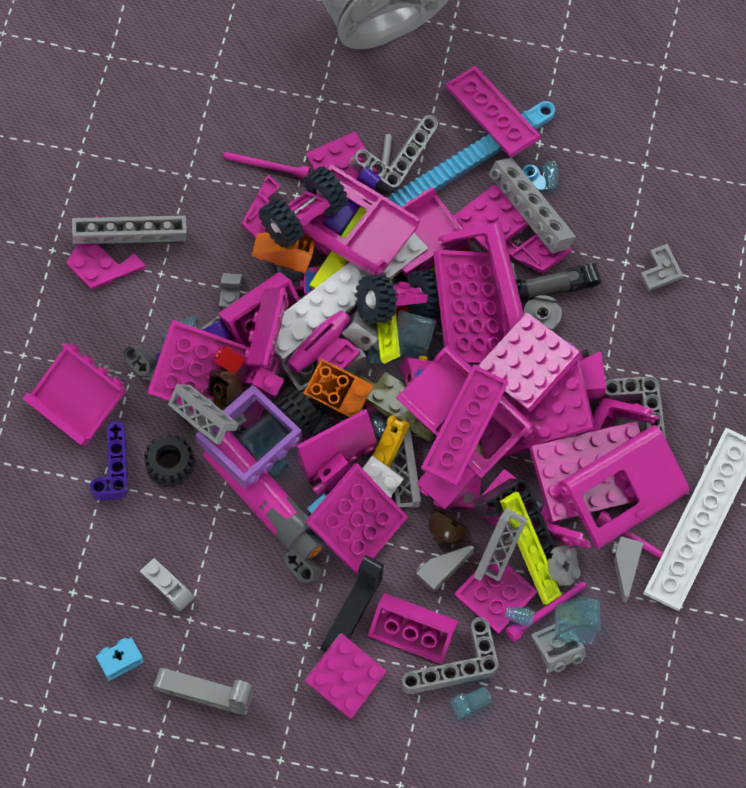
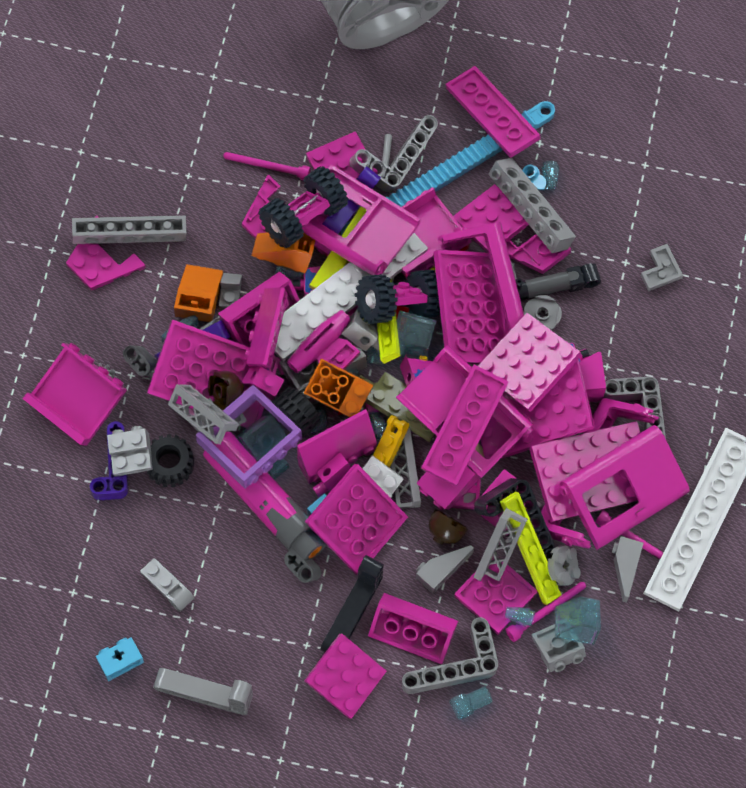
red brick [213,346,245,374] -> none
none -> light grey plate [107,426,153,477]
none -> orange slope [174,264,223,322]

